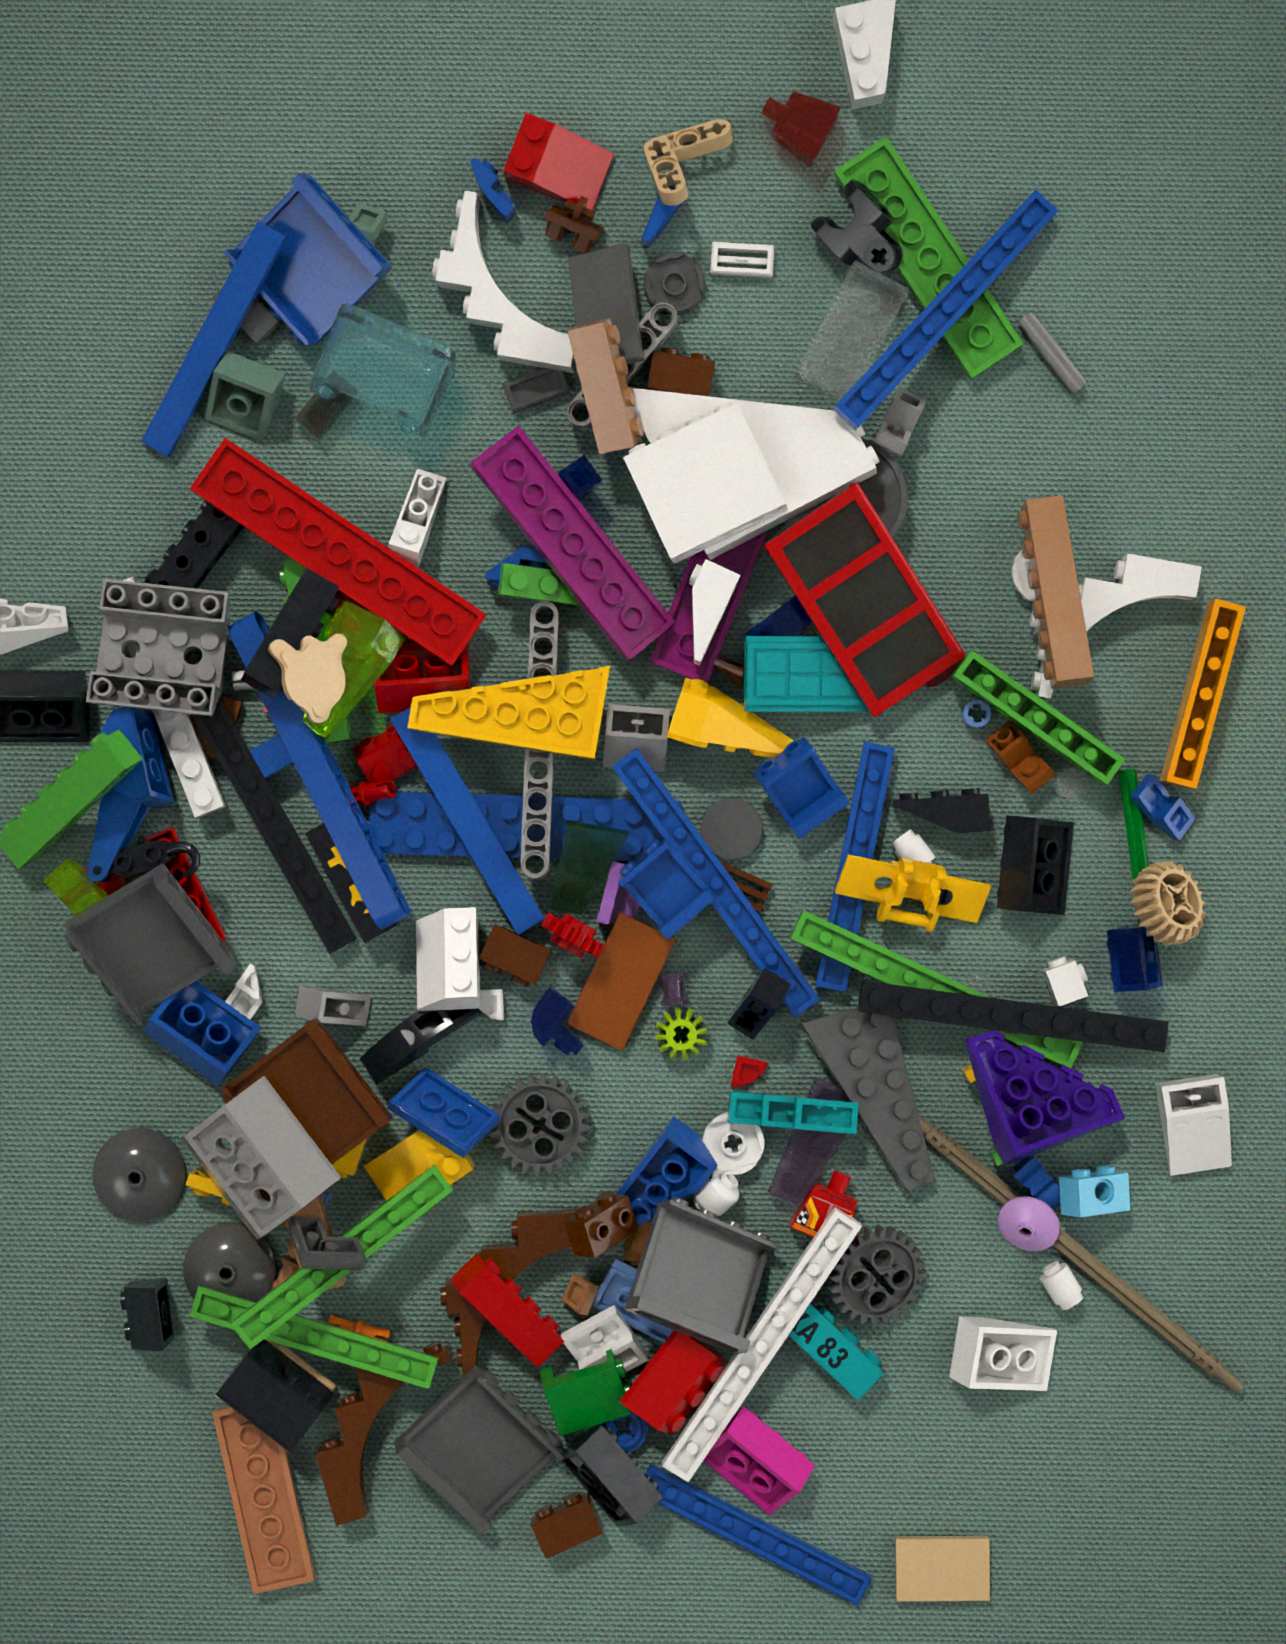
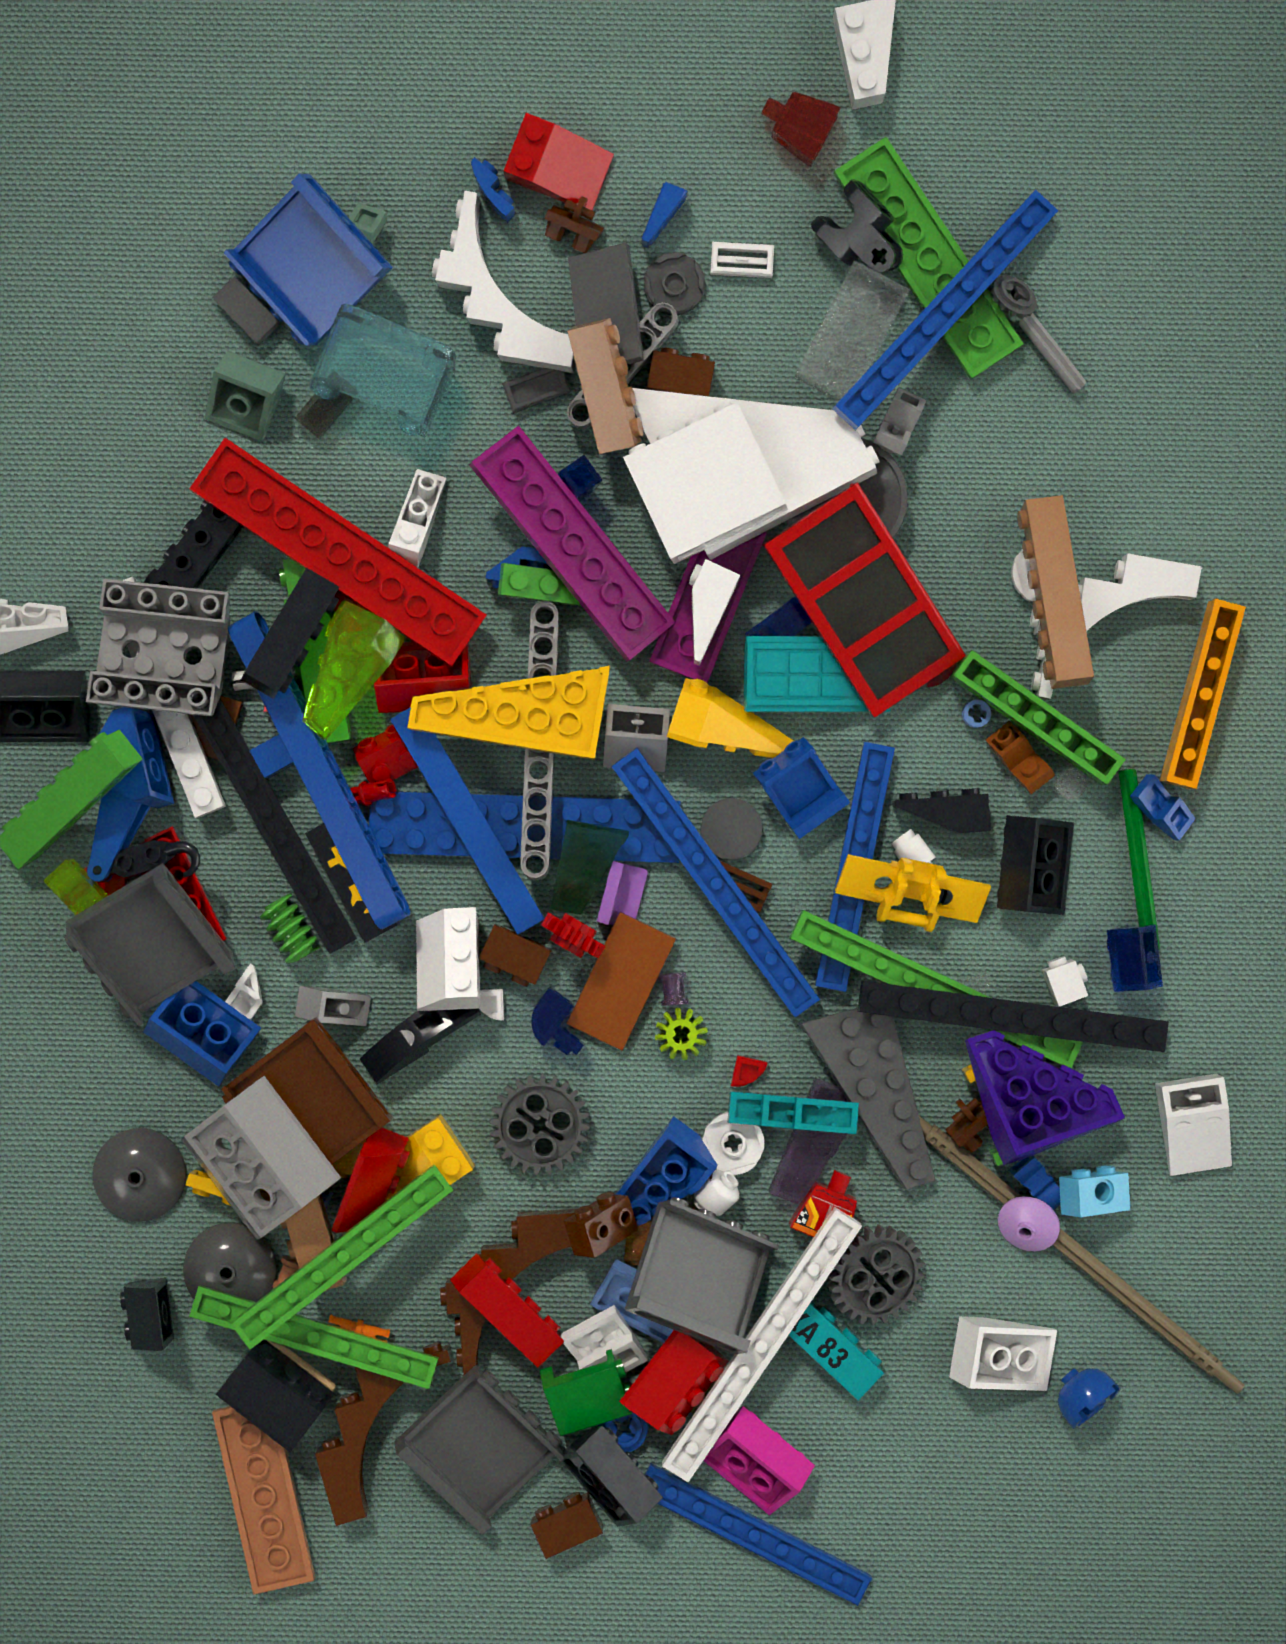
blue tile [141,221,288,457] -> none
tan tile [268,634,347,723] -> none
dark grey brick [289,1217,366,1270] -> none
blue tile [387,1067,501,1158] -> none
medium nougat tile [561,1273,599,1316] -> none
blue panel [618,838,715,940] -> none
tan beam [644,119,733,206] -> none
reddish brown slope [714,656,744,688] -> none
black brick [727,968,791,1040] -> none
tan tile [895,1536,990,1601] -> none
white brick [1040,1261,1083,1310] -> none
tan gear [1130,861,1207,946] -> none
none -> bright green piece [260,893,322,964]
none -> red slope [331,1127,410,1233]
none -> reddish brown hips [945,1098,989,1153]
none -> dark grey gear [990,275,1037,319]
none -> blue cylinder [1058,1368,1121,1429]

